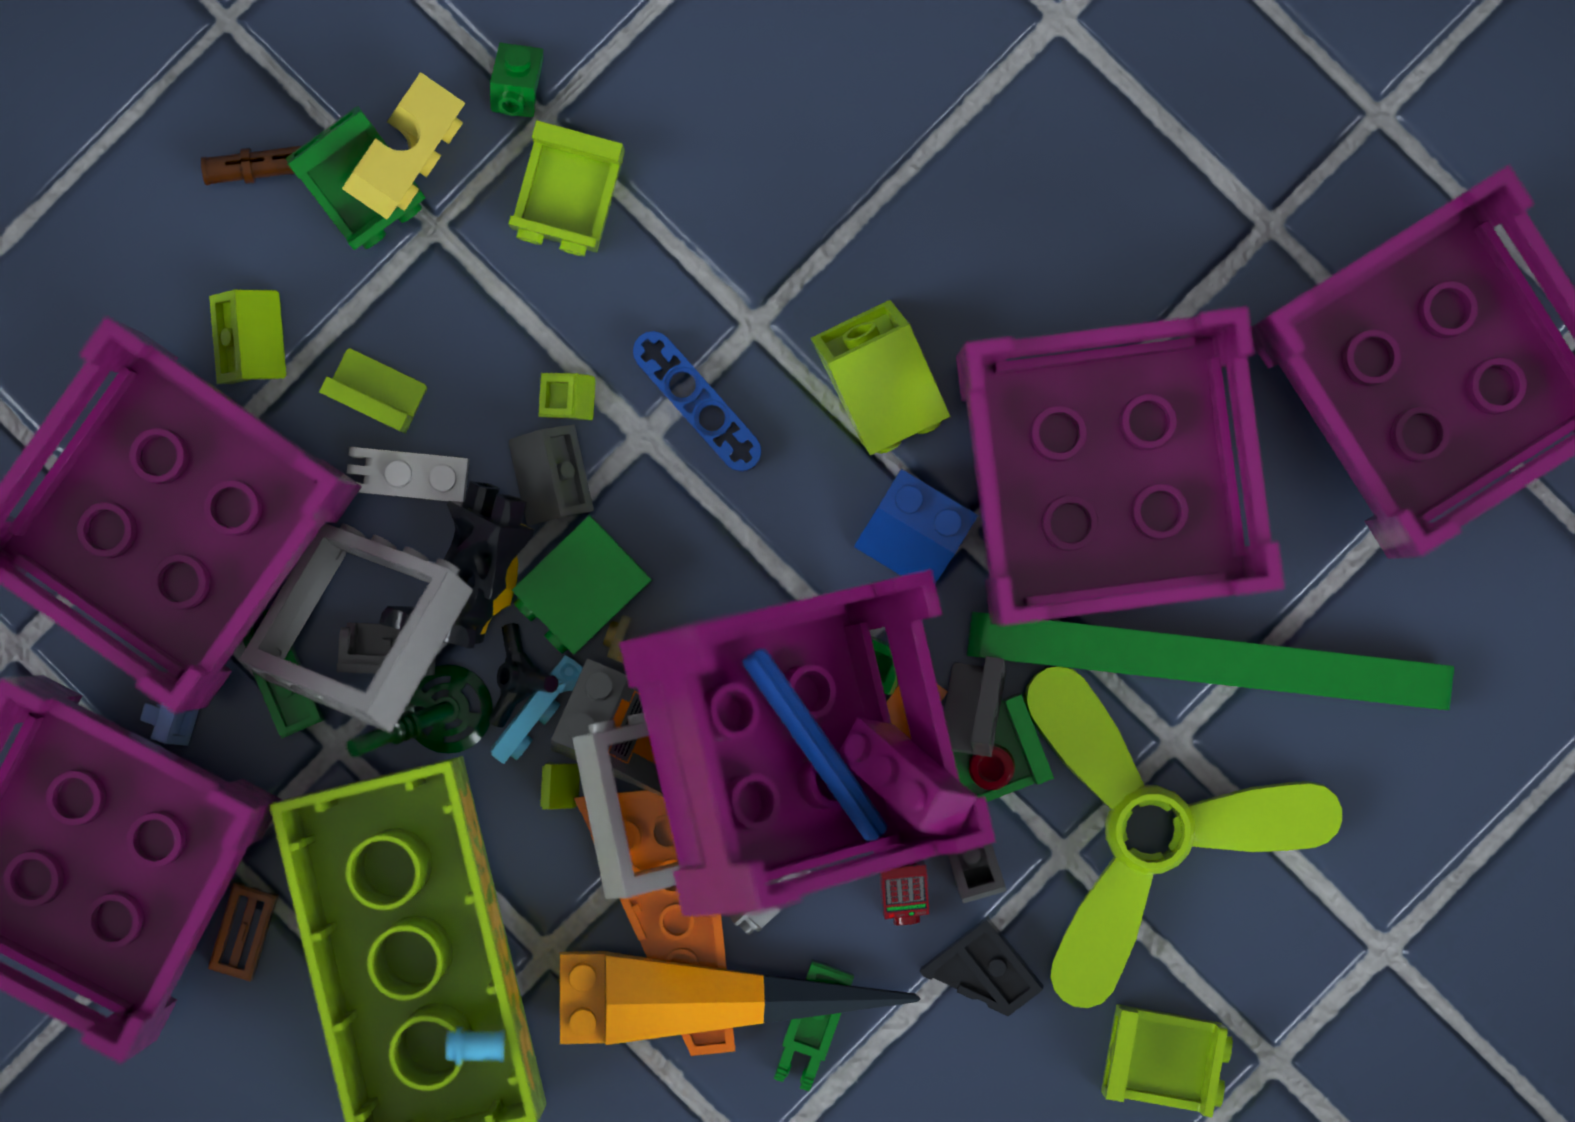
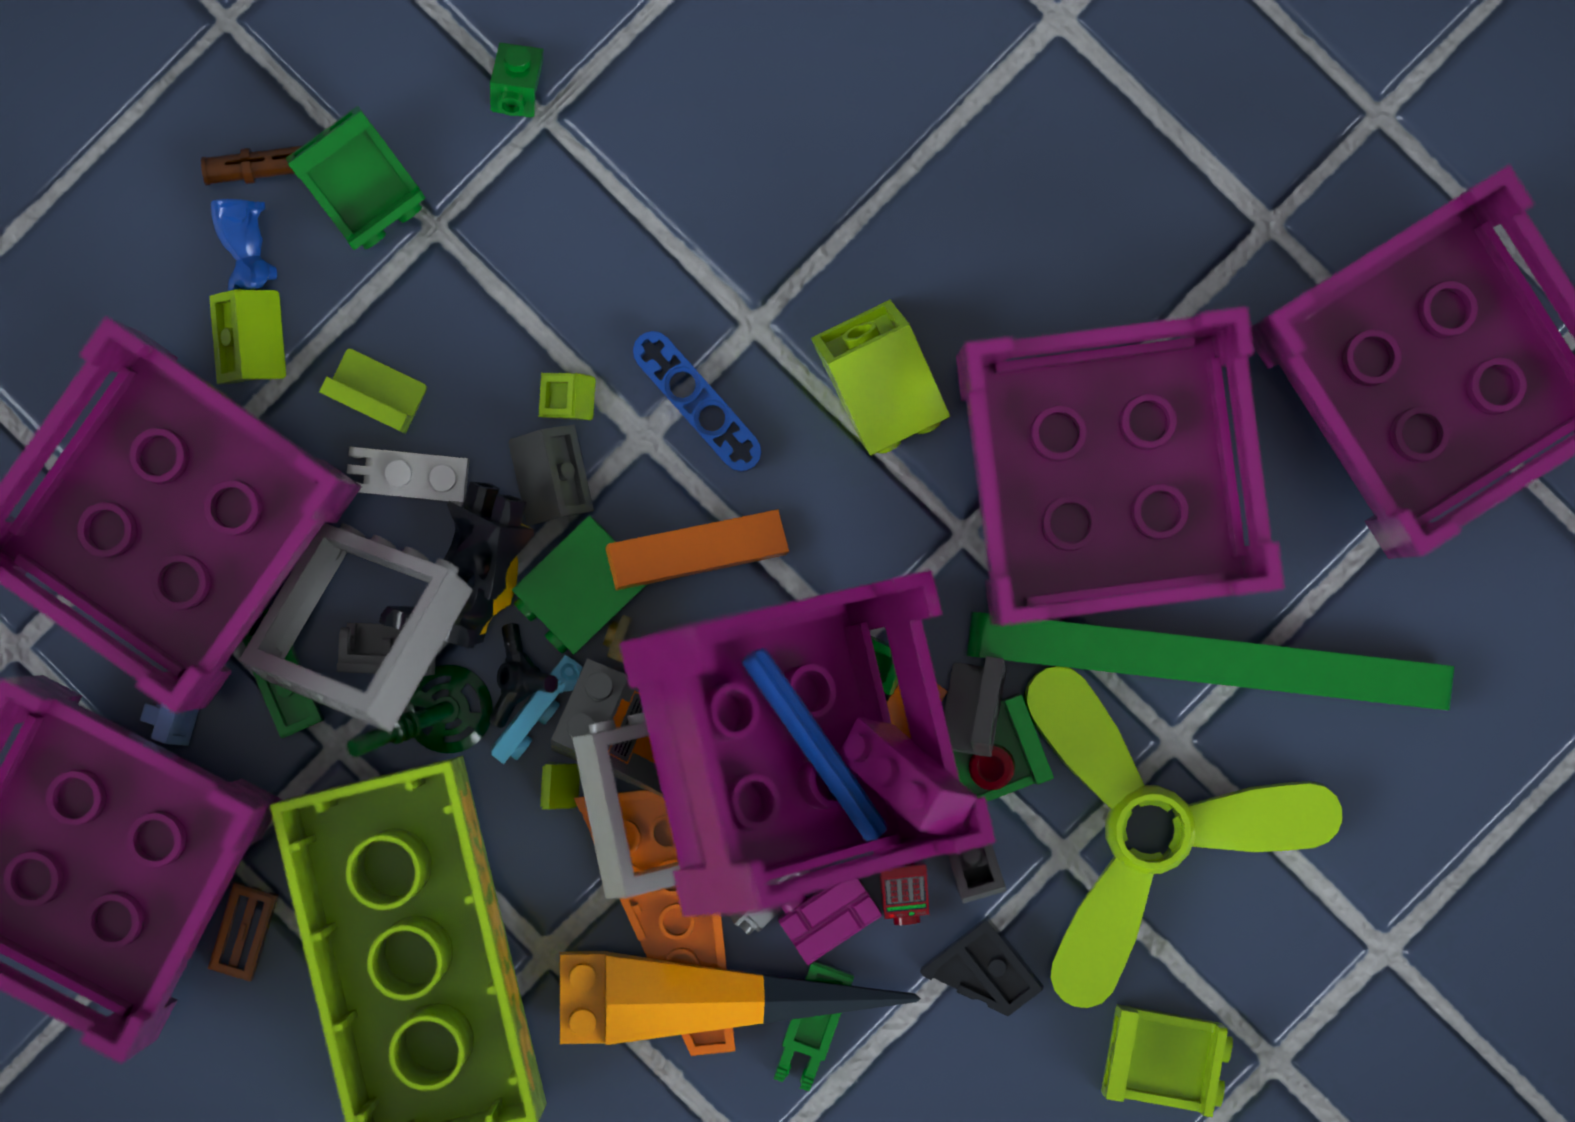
light yellow arch [342,72,465,219] -> none
medium azure pin [447,1027,504,1065] -> none
lime panel [508,120,625,257] -> none
blue slope [853,469,978,584] -> none
none -> blue animal [211,199,277,291]
none -> orange tile [605,509,789,591]
none -> magenta brick [778,878,883,965]

